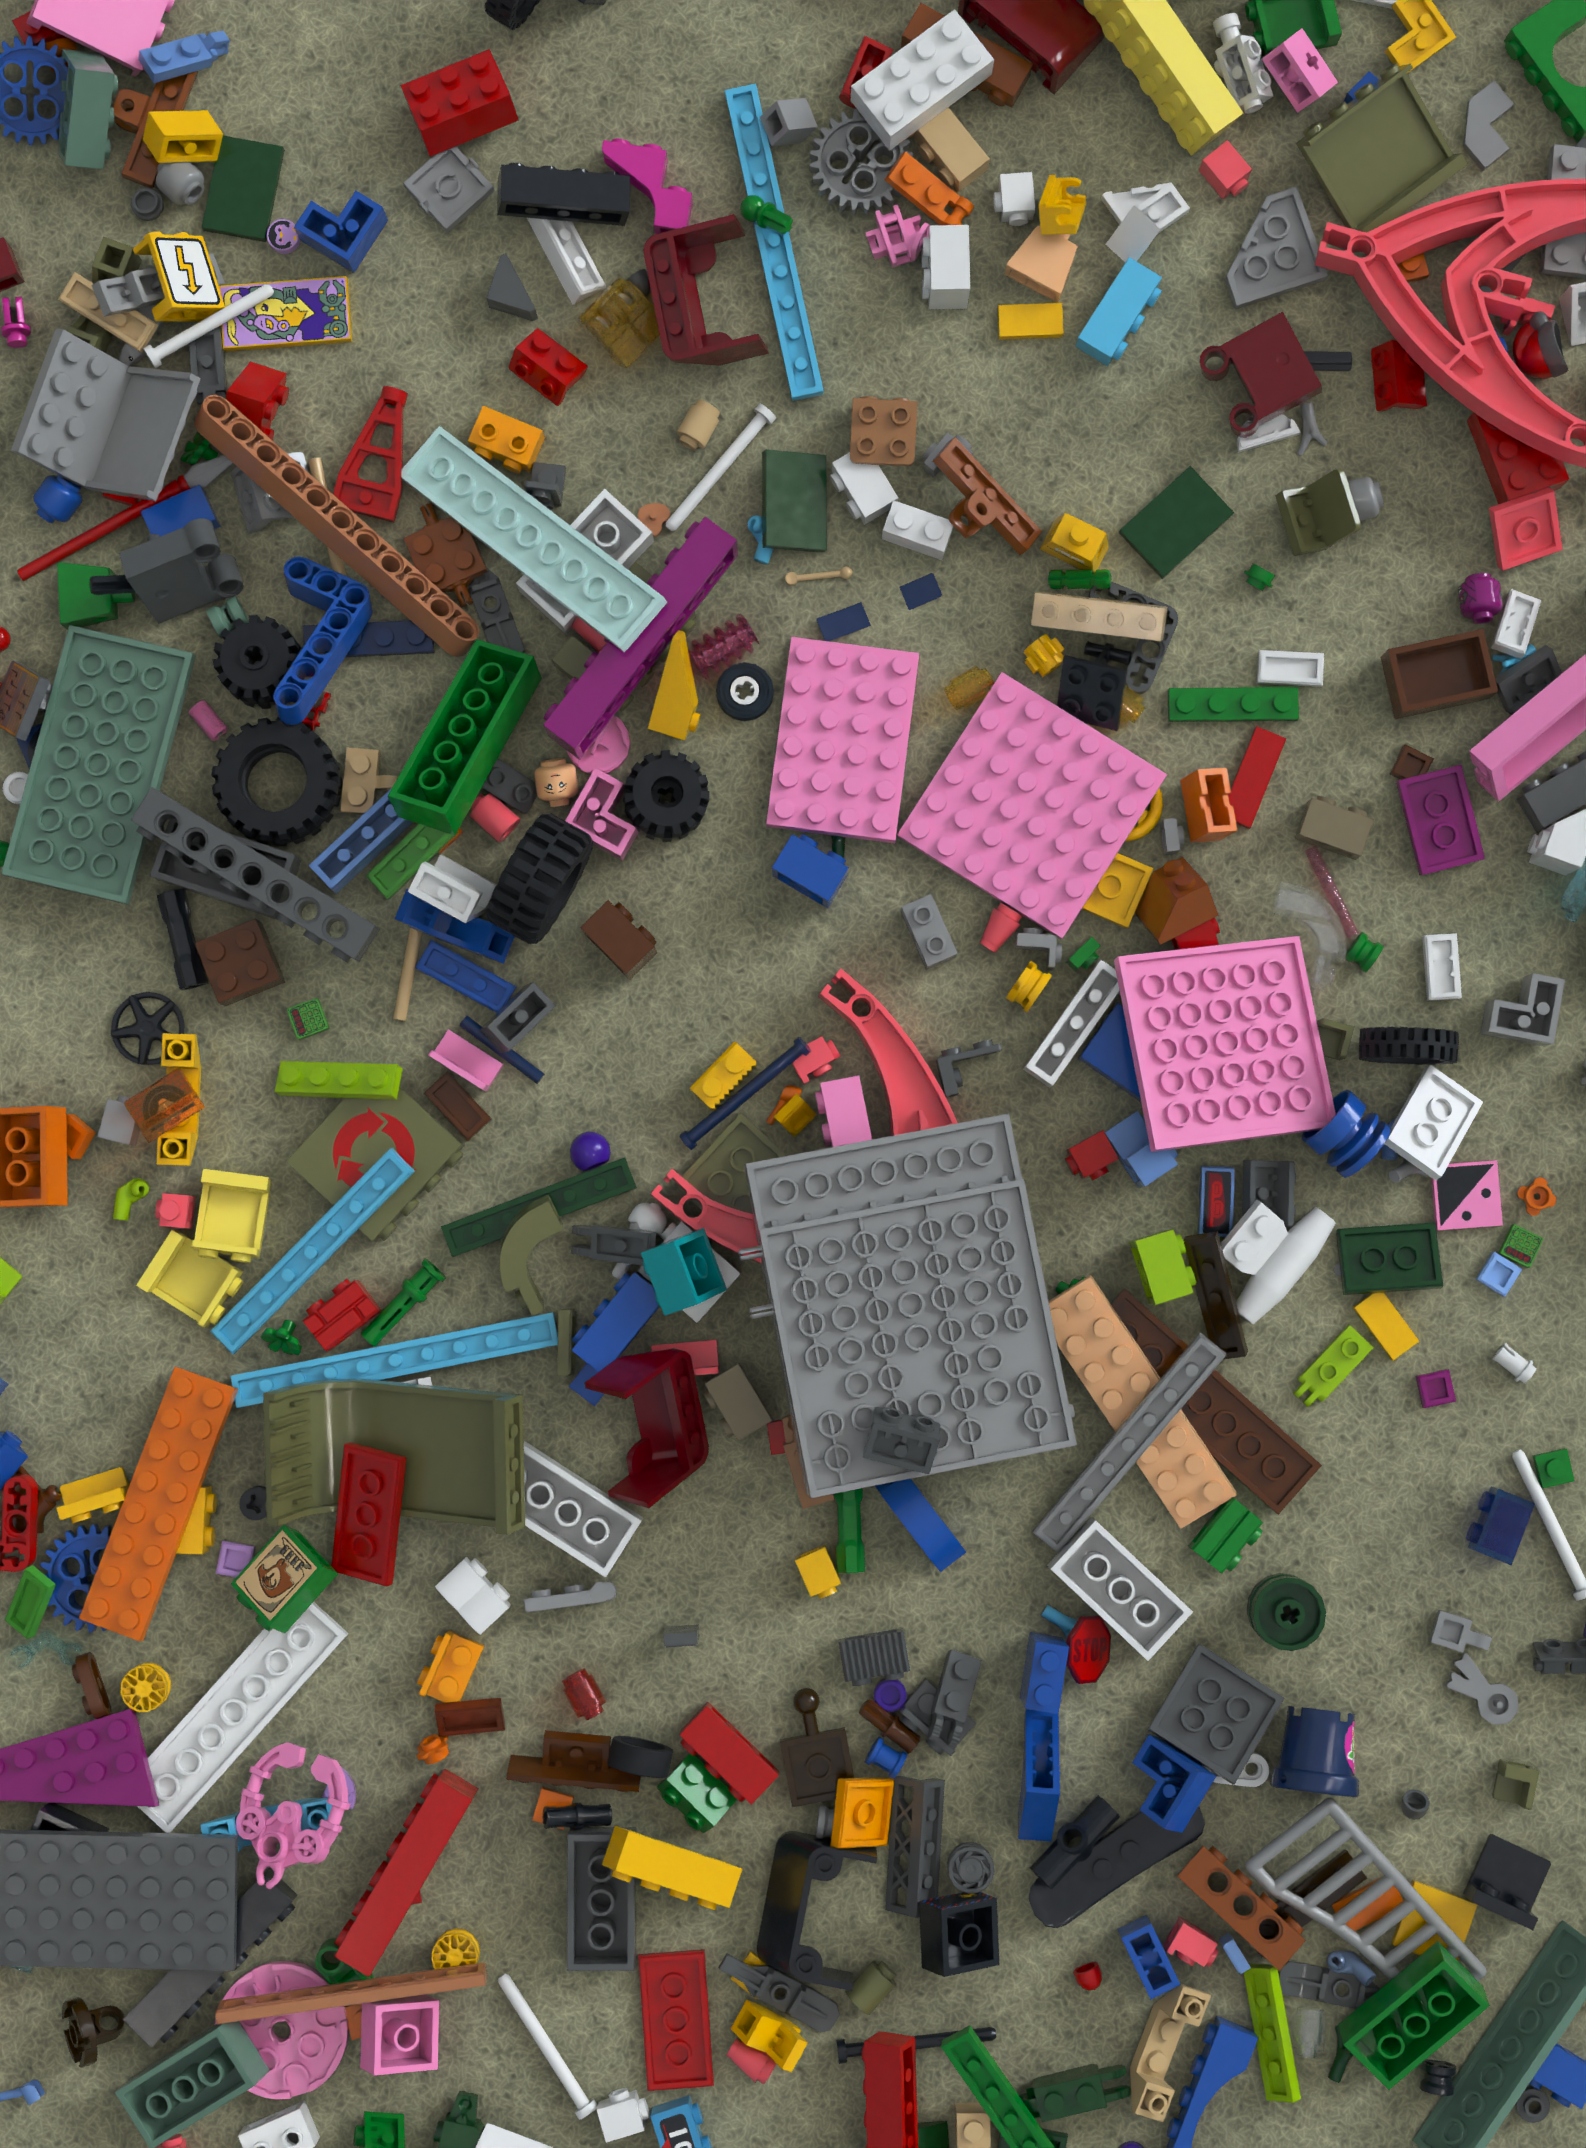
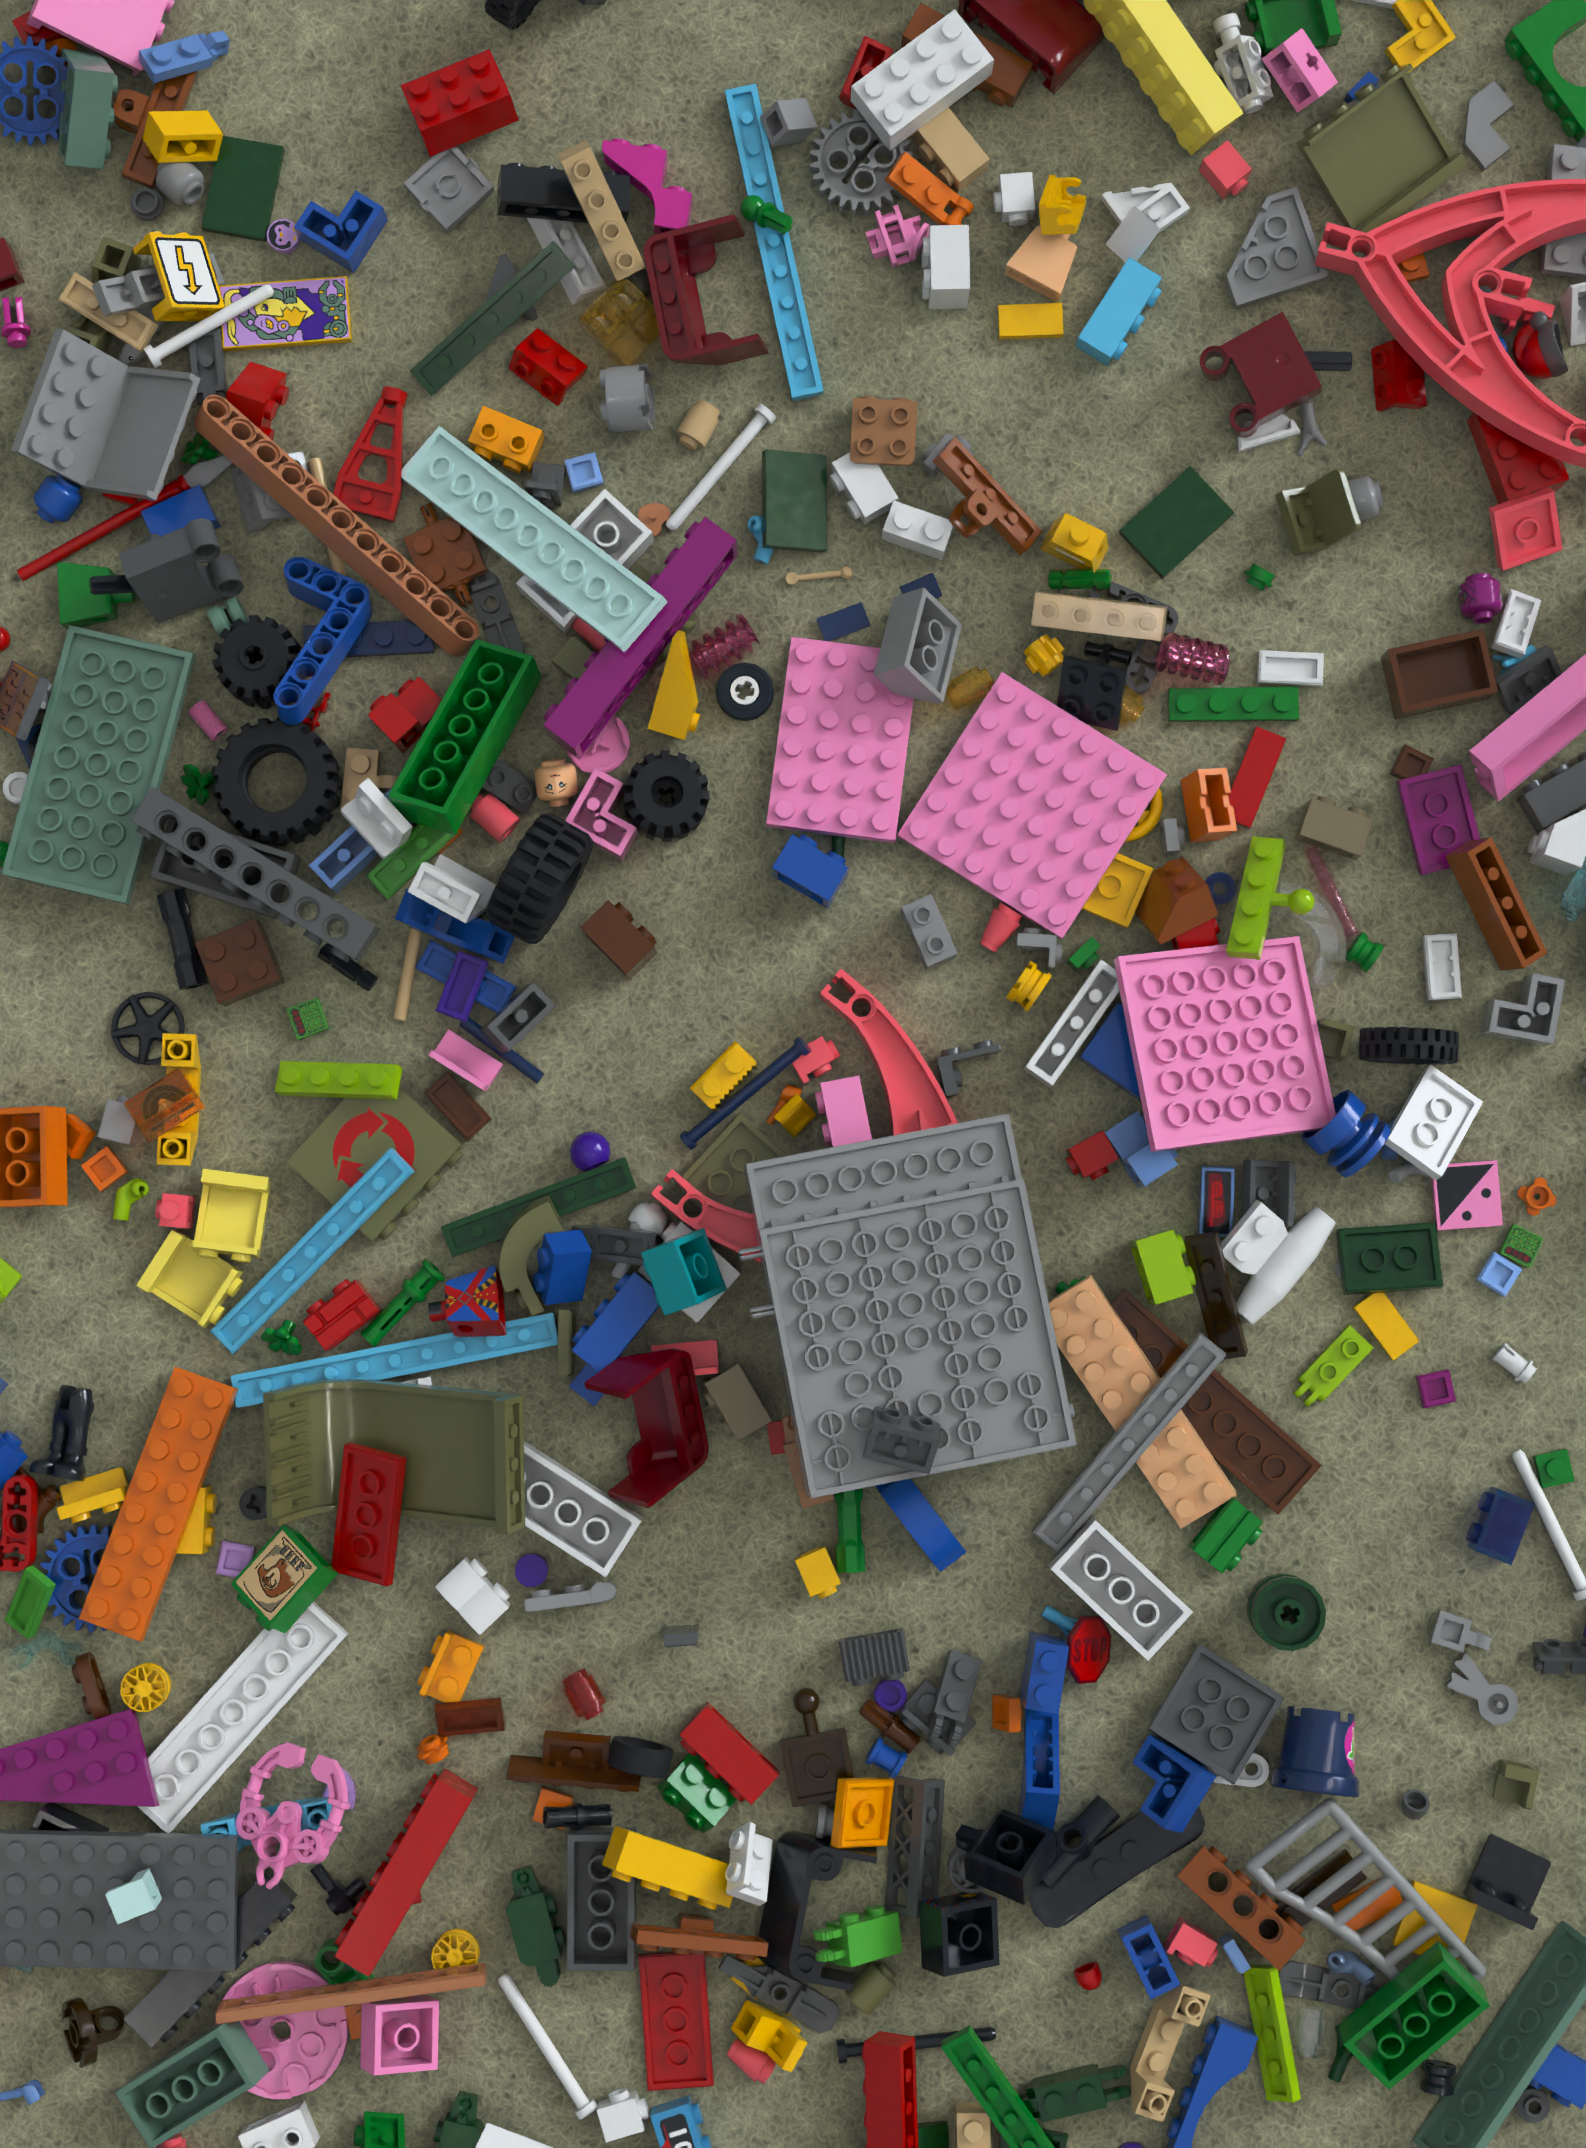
none -> black piece [29,1385,94,1481]
none -> orange plate [81,1146,129,1192]
none -> light aqua panel [105,1868,162,1925]
none -> green plant [181,764,215,805]
none -> black piece [310,1863,367,1916]
none -> black axle [318,943,378,991]
none -> white bracket [341,778,413,859]
none -> red brick [368,677,442,754]
none -> dark green plate [410,241,575,396]
none -> red torso [428,1265,507,1337]
none -> dark purple tile [435,950,489,1023]
none -> dark green hinge [506,1865,567,1988]
none -> dark purple tile [515,1553,549,1587]
none -> blue brick [533,1230,592,1305]
none -> tan brick [557,140,646,281]
none -> light blue tile [564,452,604,493]
none -> light grey brick [600,364,656,433]
none -> dark orange plate [630,1913,769,1961]
none -> white bracket [725,1822,773,1906]
none -> bright green hinge [813,1905,903,1967]
none -> light grey slope [874,587,962,704]
none -> black hinge [955,1809,1057,1905]
none -> orange plate [992,1694,1023,1733]
none -> clear pink piece [1155,633,1230,685]
none -> clear blue plate [1205,872,1236,905]
none -> lime plate [1226,836,1315,960]
none -> dark orange brick [1445,837,1547,971]

